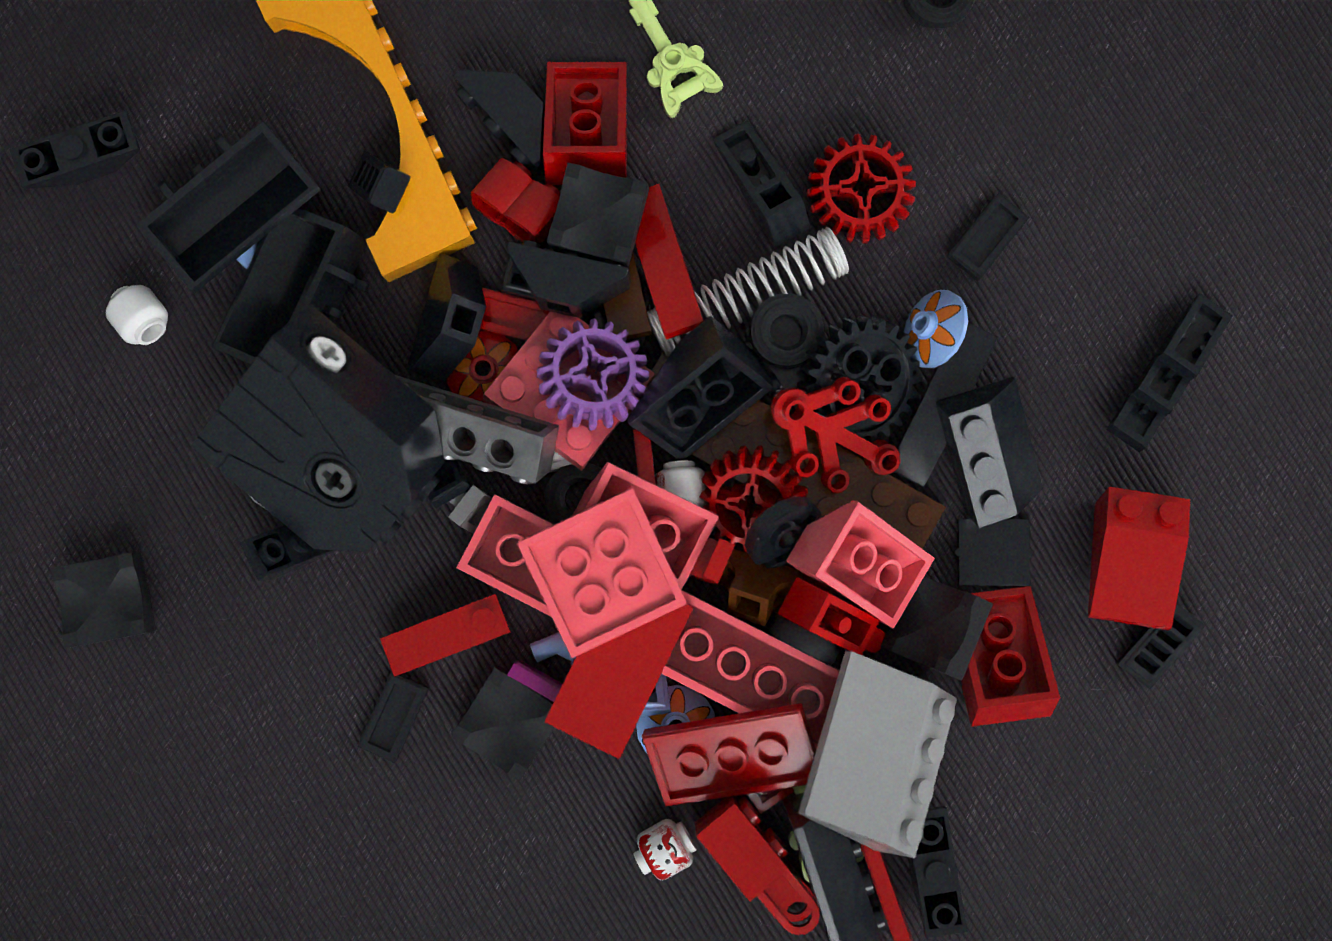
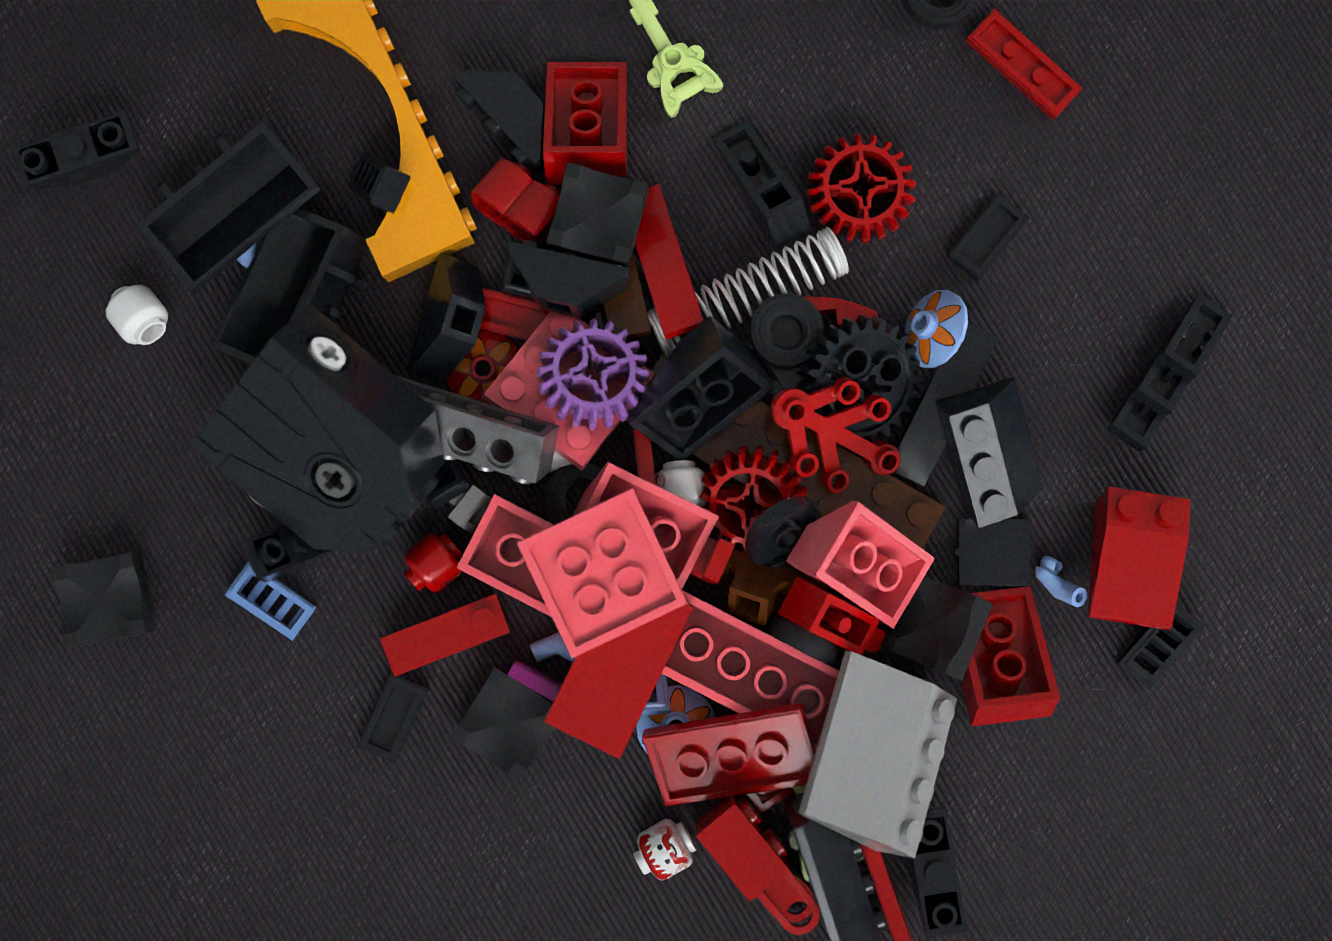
none -> medium blue slope [225,561,316,641]
none -> red head [403,533,463,593]
none -> red slope [803,297,878,329]
none -> red tile [965,8,1083,120]
none -> light blue arm [1035,555,1087,607]

